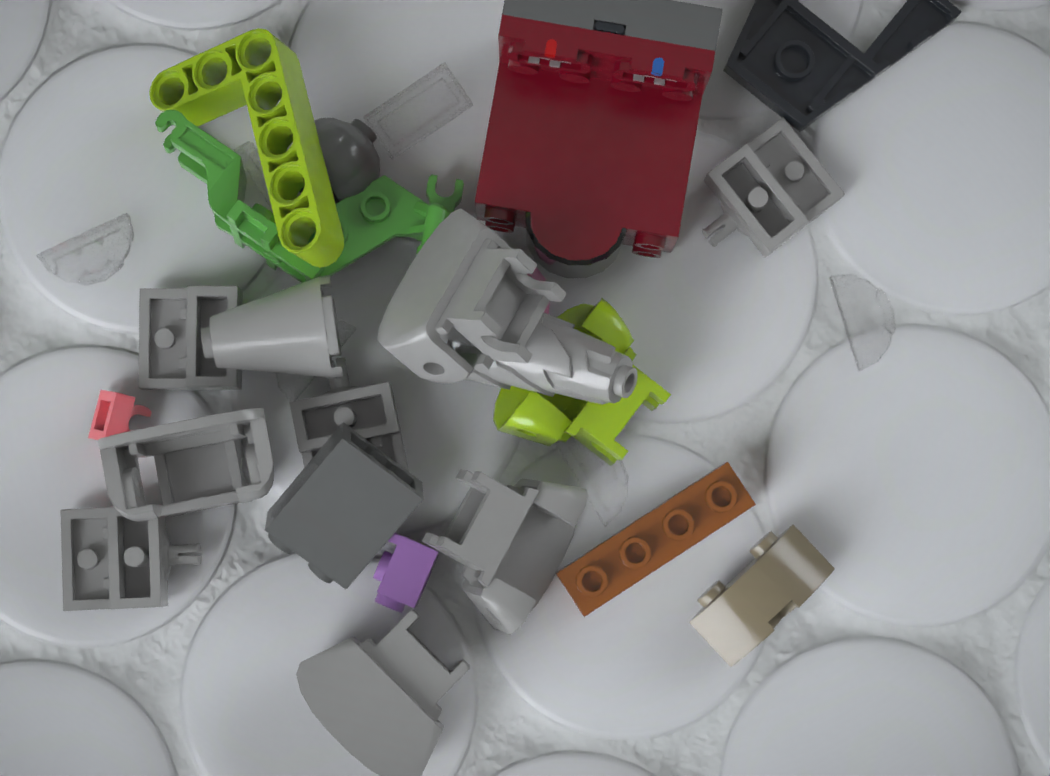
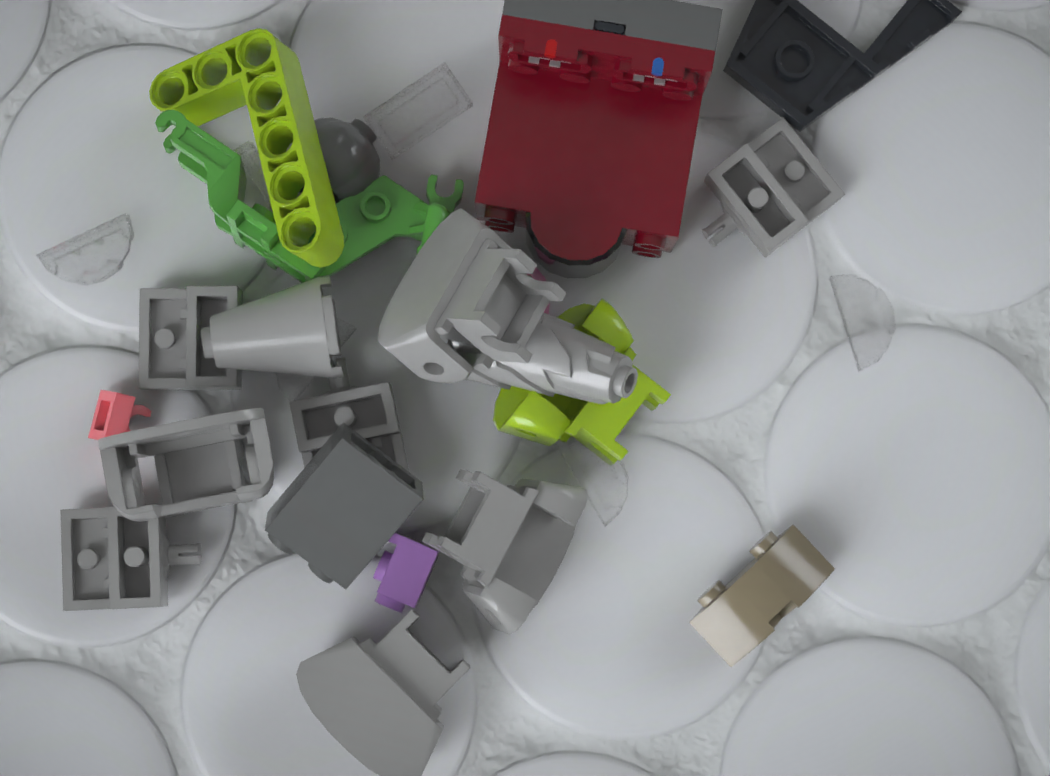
dark orange brick [556,462,756,617] -> none

